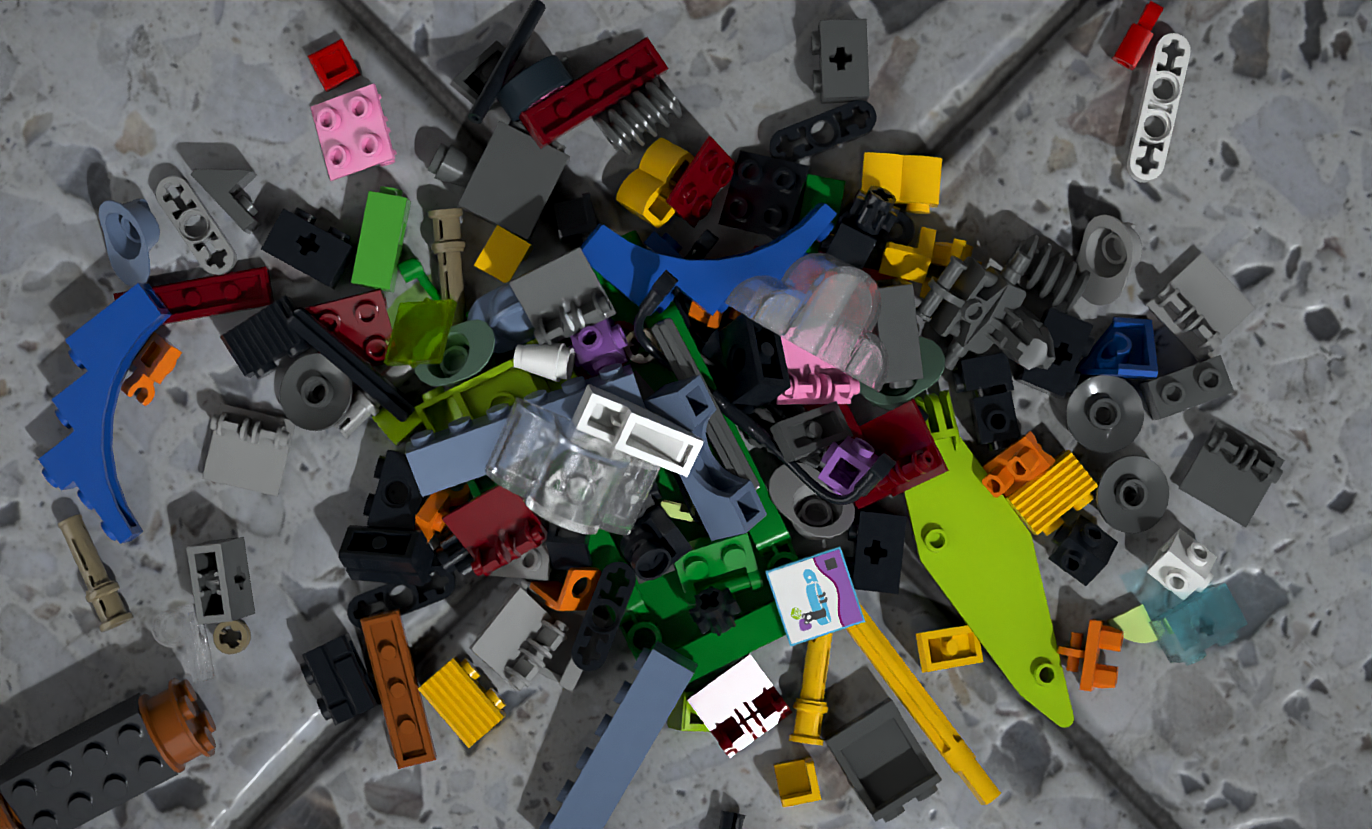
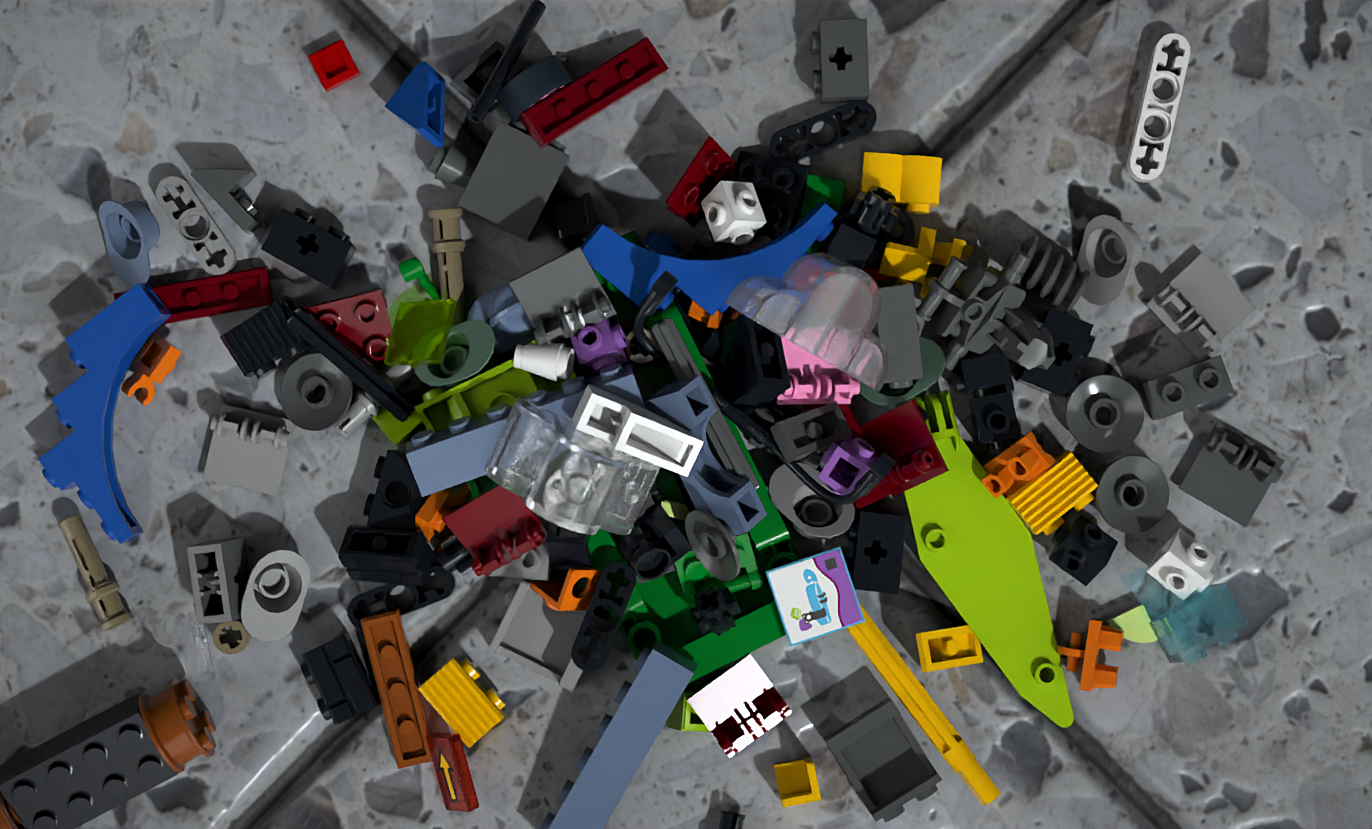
bright pink hinge [311,83,397,181] -> none
bright green brick [351,186,411,293] -> none
light grey hinge [469,586,569,691] -> none
yellow panel [474,225,533,283] -> none
dark grey piece [595,75,683,155] -> none
yellow brick [616,137,694,229] -> none
yellow pin [788,633,833,746] -> none
blue slope [1076,317,1158,380] -> none
red bar [1112,0,1164,71] -> none
none -> light grey piece [240,549,311,642]
none -> blue slope [384,61,445,148]
none -> clear red tile [426,732,479,812]
none -> dark grey dish [685,509,740,582]
none -> white brick [701,180,767,245]

